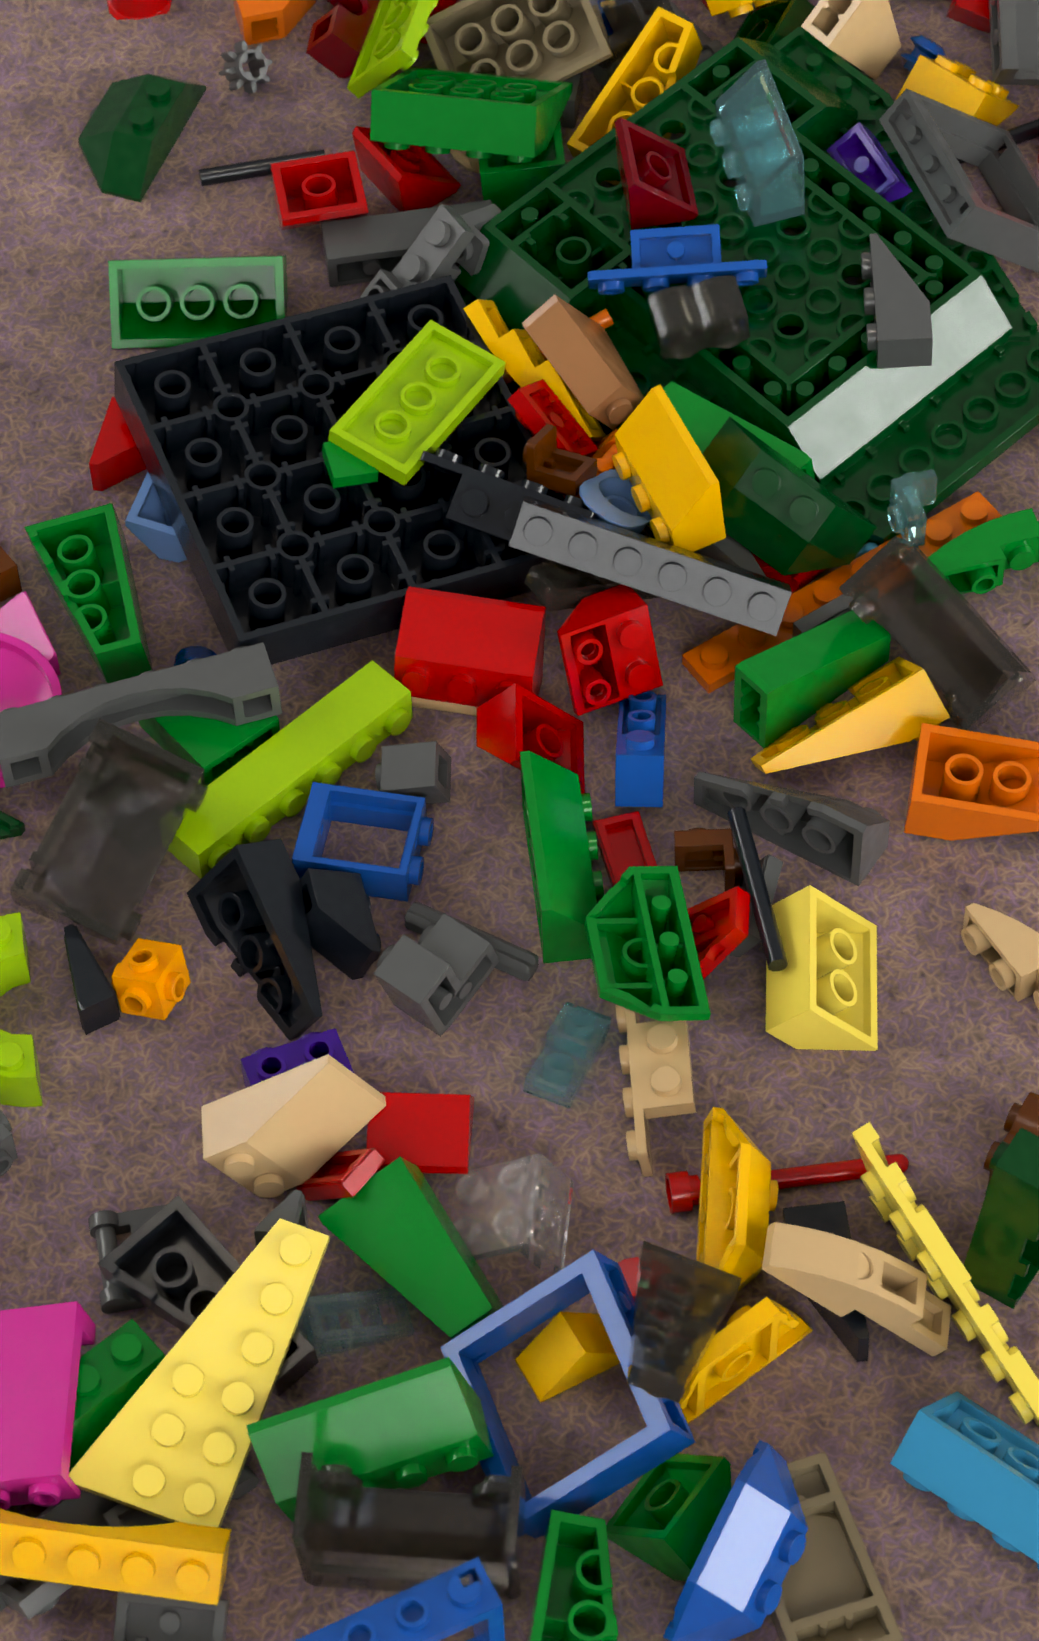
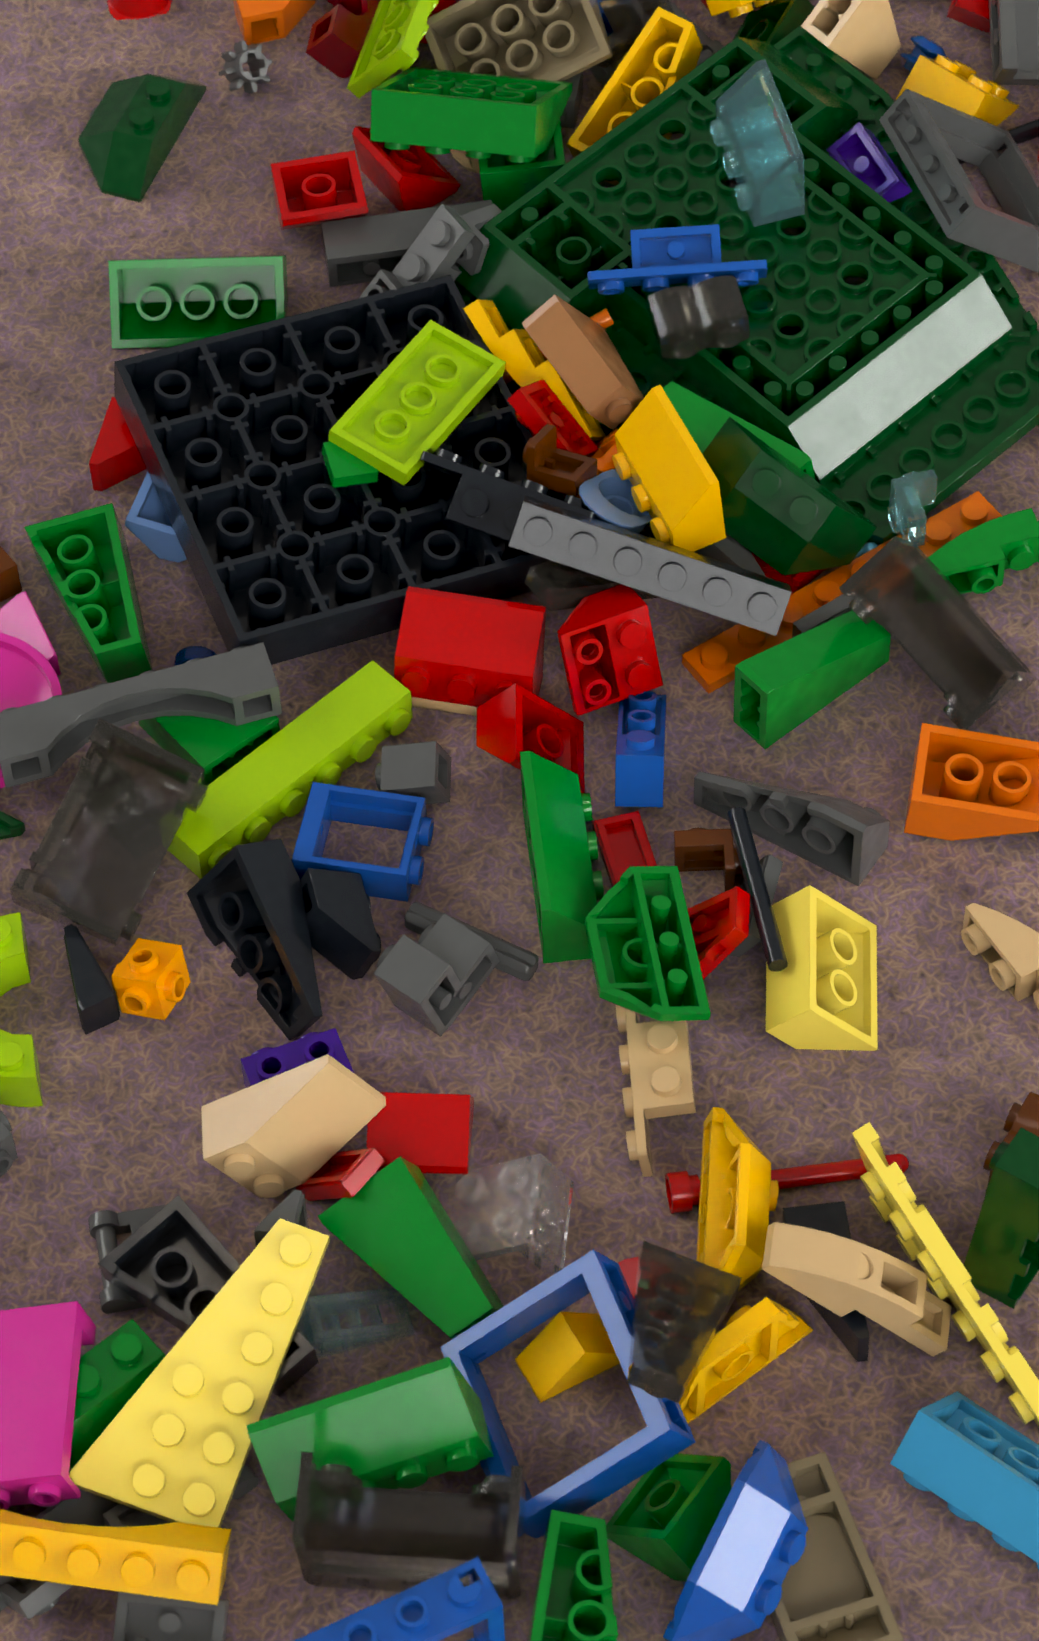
black bar [199,149,325,186] -> none
clear light blue slope [524,1002,612,1108] -> none
dark red slope [615,117,699,229] -> none
yellow wedge [750,656,950,774] -> none
dark grey slope [861,233,933,369] -> none

